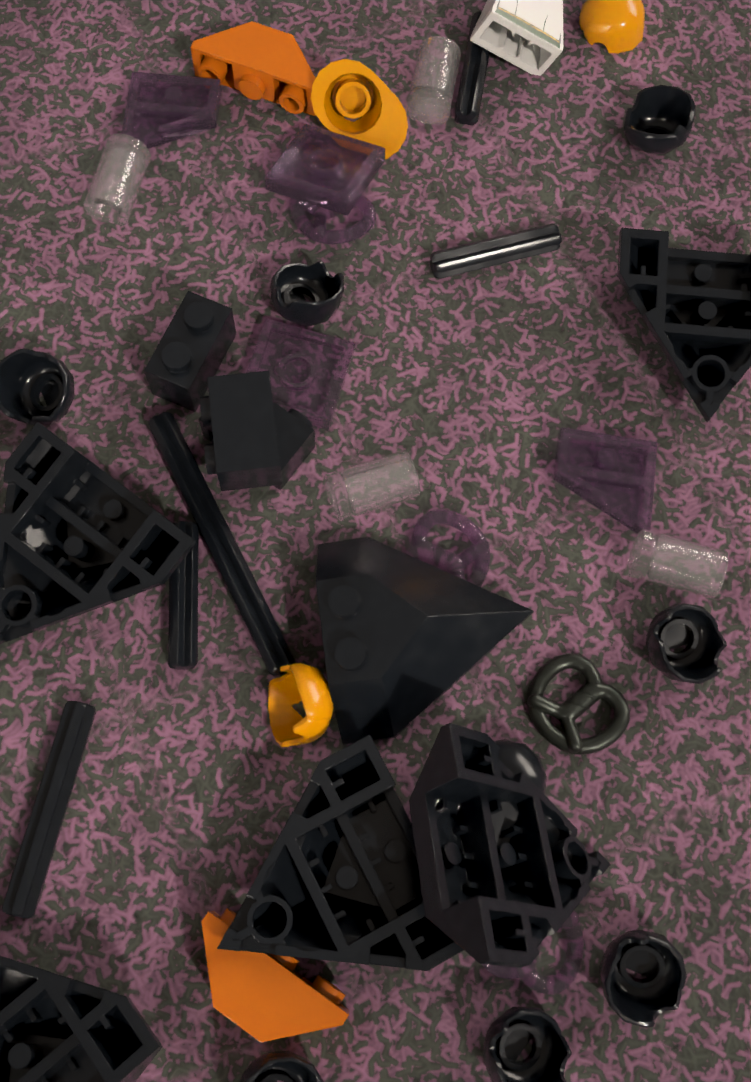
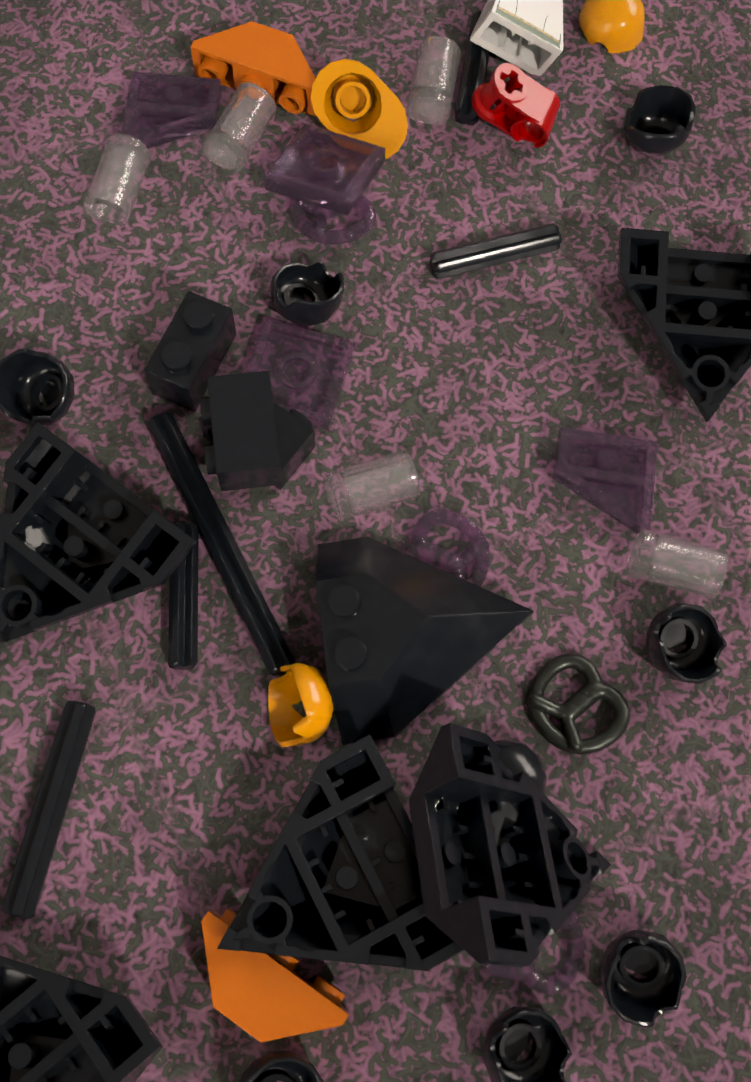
none -> clear piece [202,82,276,173]
none -> red piece [472,63,560,148]

